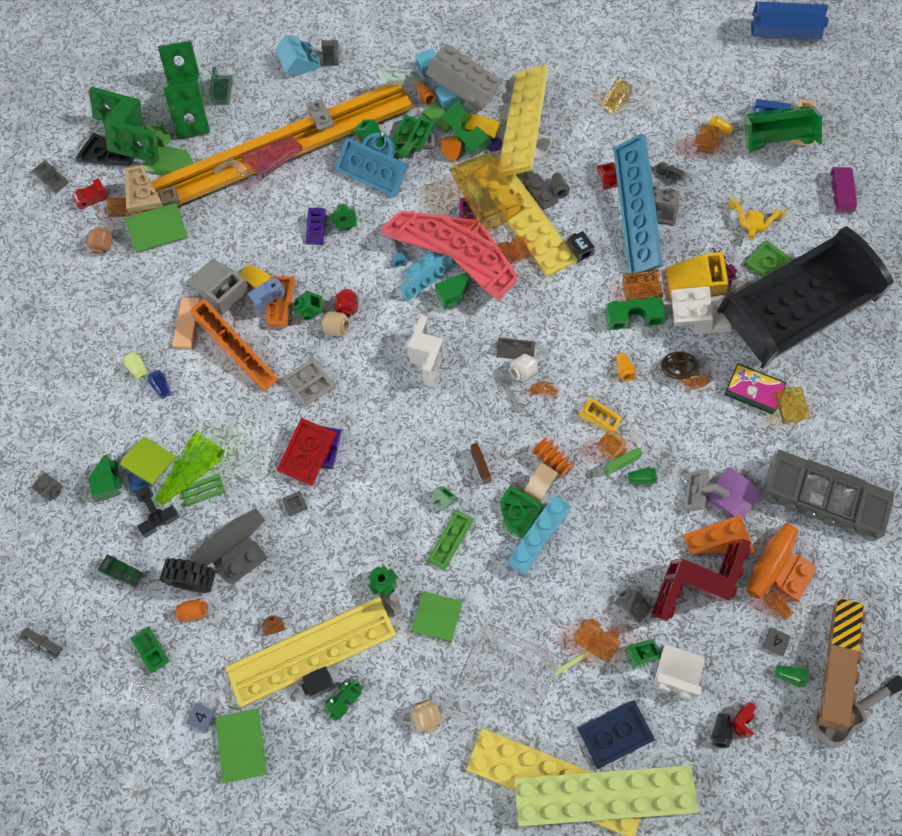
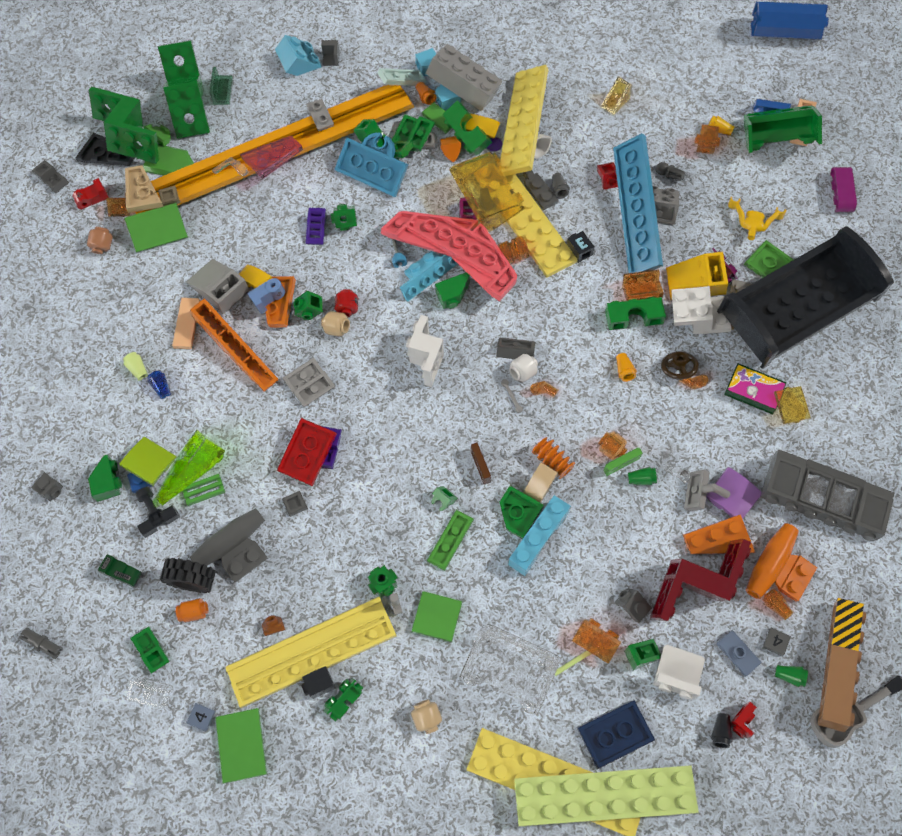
yellow slope [578,397,623,433] -> none
none -> sand blue plate [716,630,762,677]

